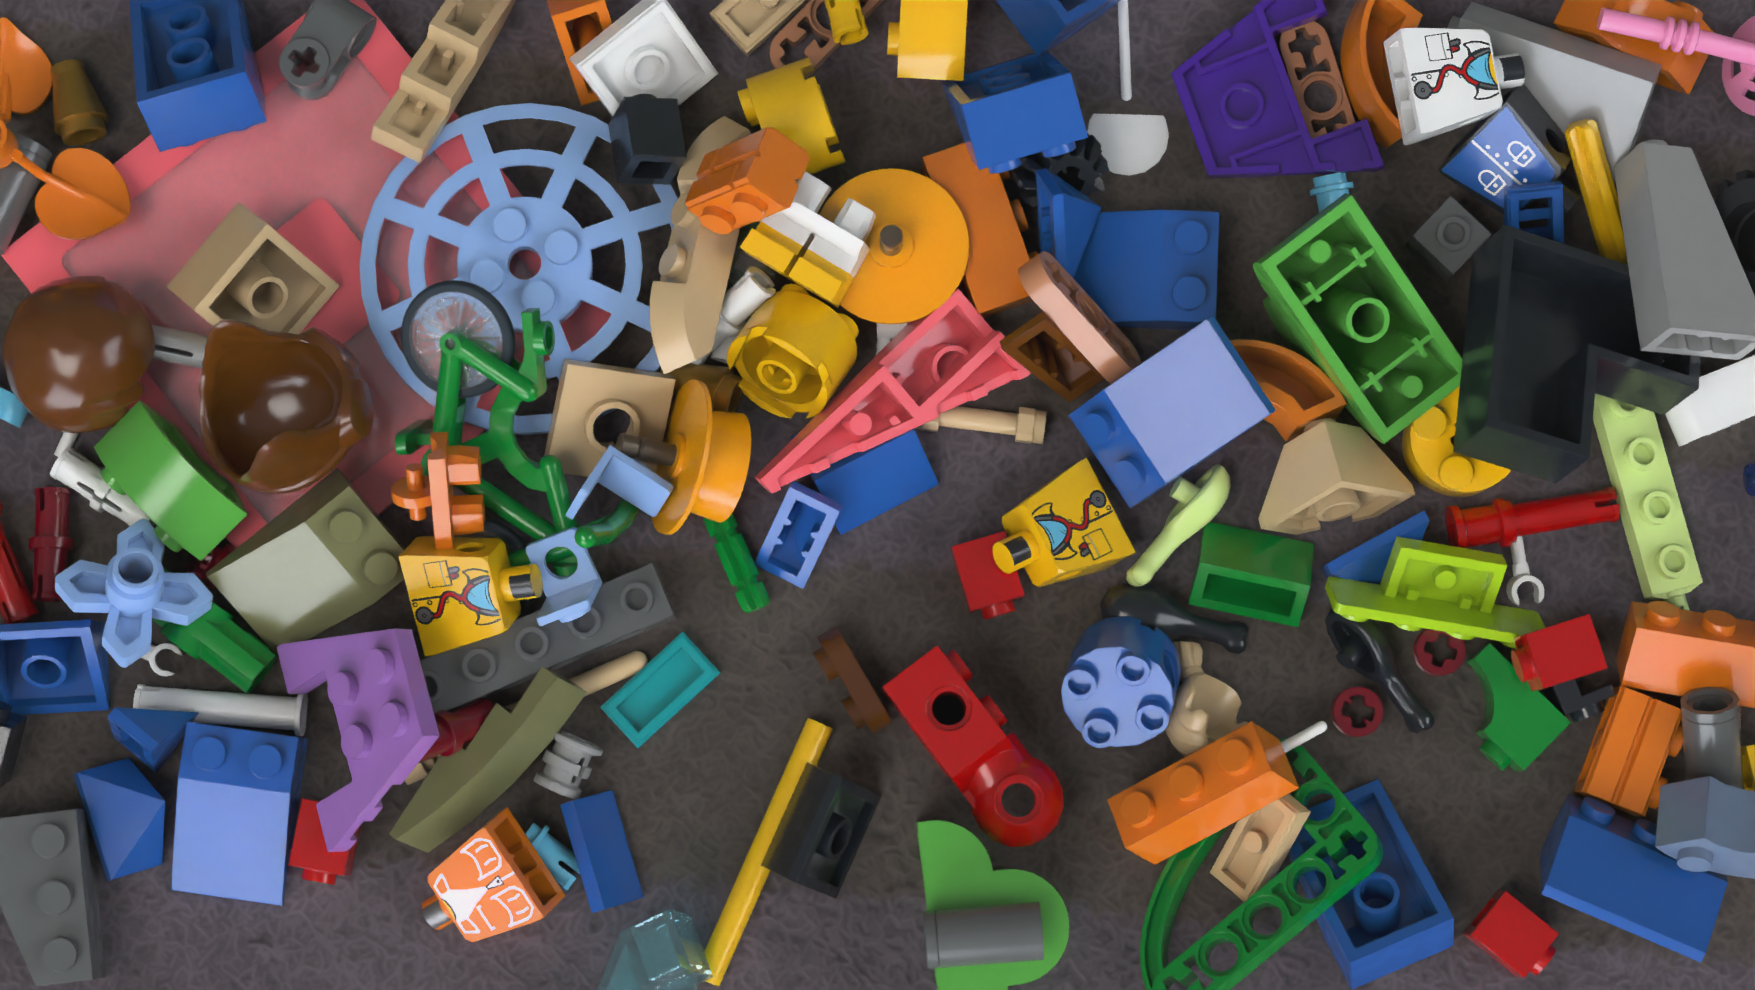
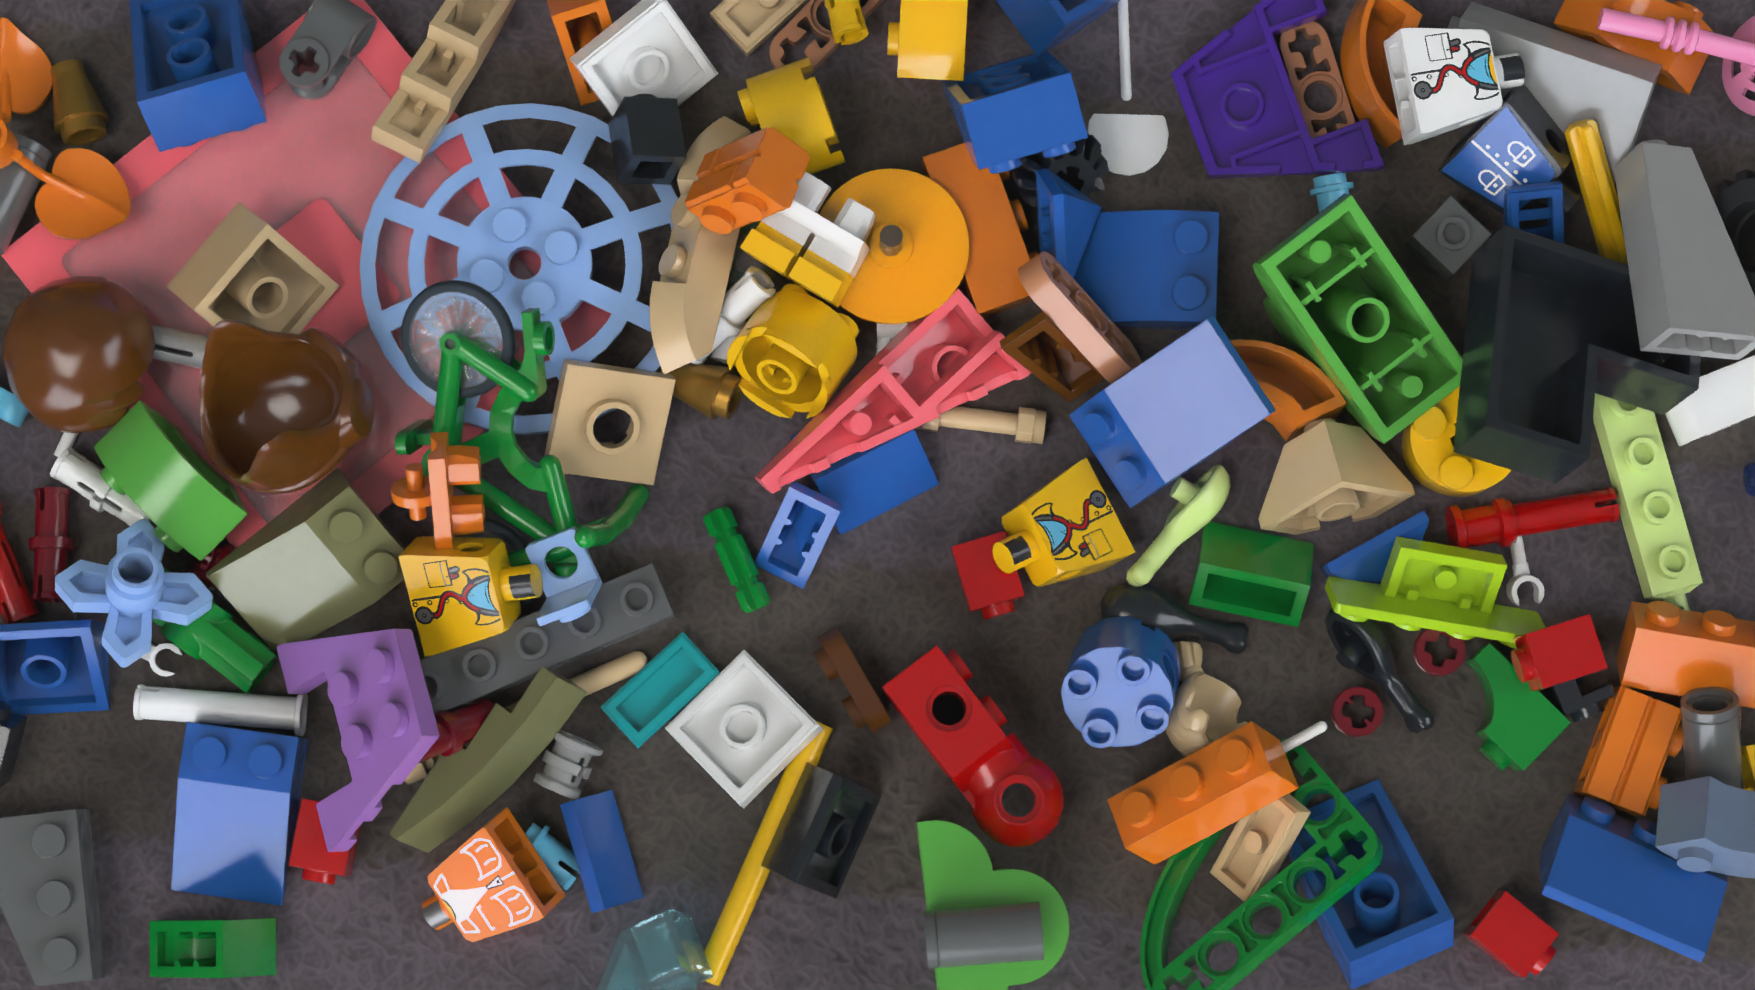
blue slope [73,758,165,882] -> none
blue slope [108,707,199,773] -> none
light blue bracket [565,445,673,520] -> none
light orange piece [616,379,751,535] -> none
none -> green arch [149,918,277,978]
none -> white plate [665,650,823,809]

